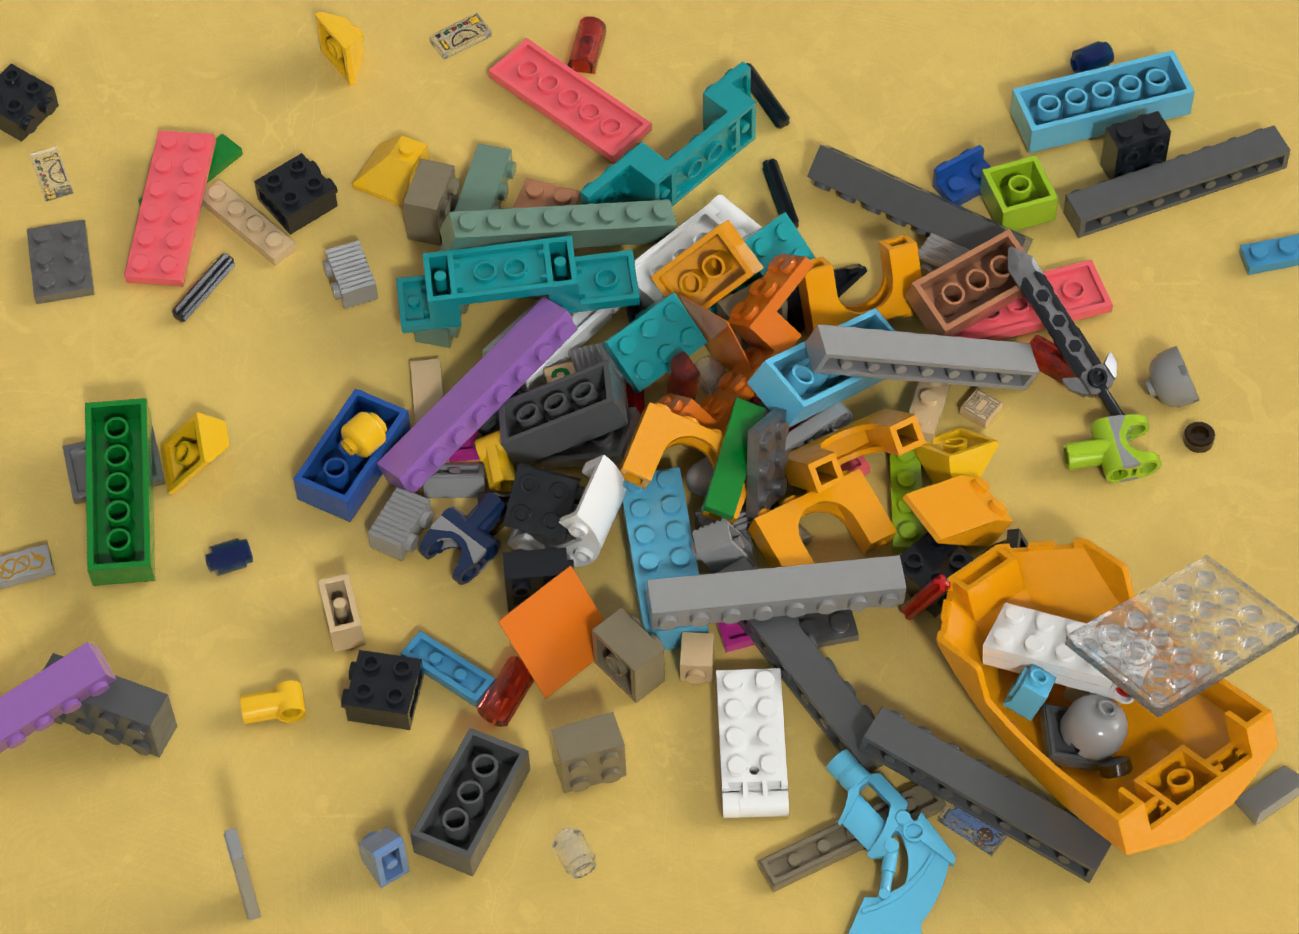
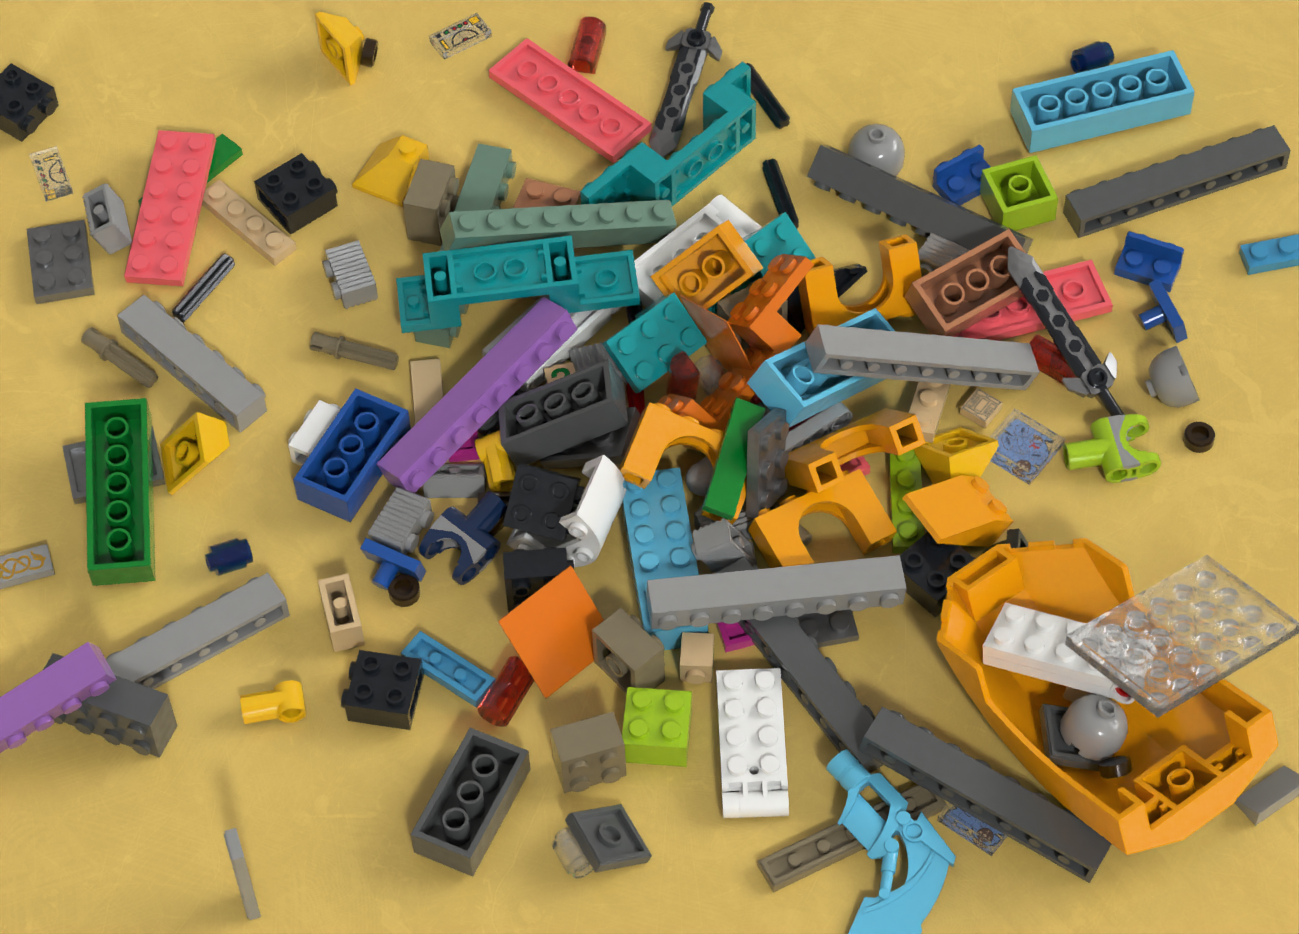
yellow head [341,412,387,457] -> none
medium blue slope [358,827,409,888] -> none
red axle [900,574,951,620] -> none
medium azure window [1002,664,1056,721] -> none
black brick [1100,111,1171,180] -> none
none -> dark tan axle [81,327,158,388]
none -> light grey brick [82,184,132,254]
none -> light grey brick [106,573,290,689]
none -> light grey brick [117,295,267,433]
none -> white brick [288,400,342,466]
none -> dark tan axle [310,332,399,370]
none -> blue tile [360,538,426,590]
none -> dark brown tile [361,38,378,67]
none -> dark brown tile [388,575,420,607]
none -> dark grey tile [565,804,652,873]
none -> lime brick [622,687,692,767]
none -> sword [649,2,722,157]
none -> light grey cylinder [848,124,905,176]
none -> clear tile [990,408,1065,485]
none -> blue bracket [1114,231,1184,292]
none -> blue tile [1138,278,1188,343]

